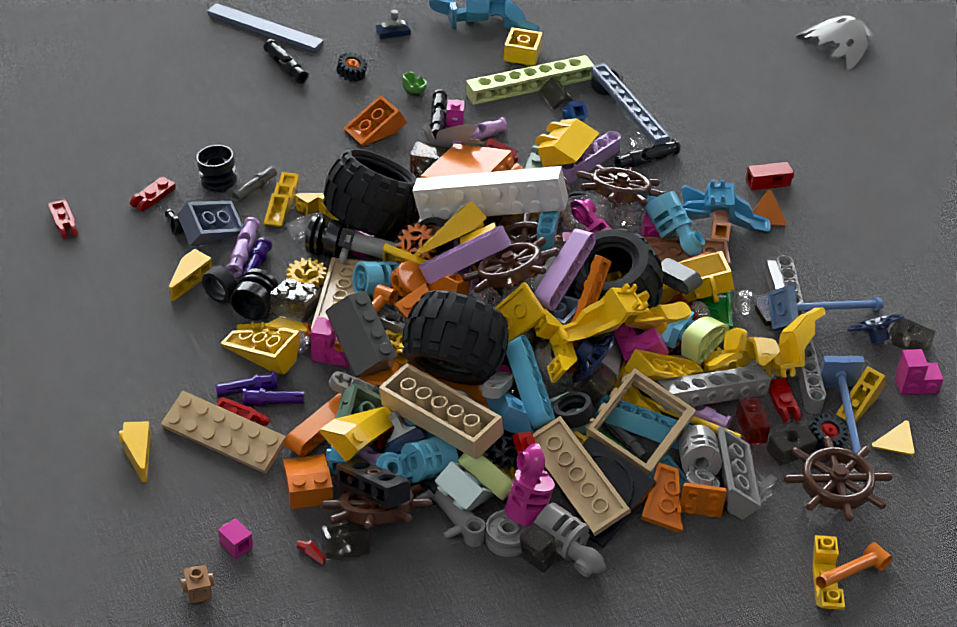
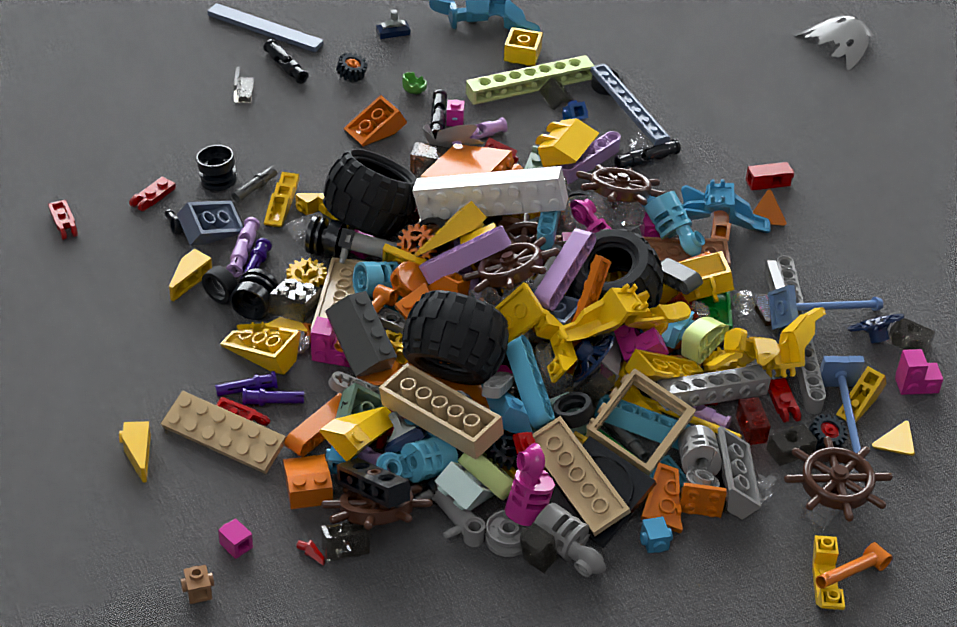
none -> clear smoke panel [233,67,254,103]
none -> dark azure brick [640,517,673,553]

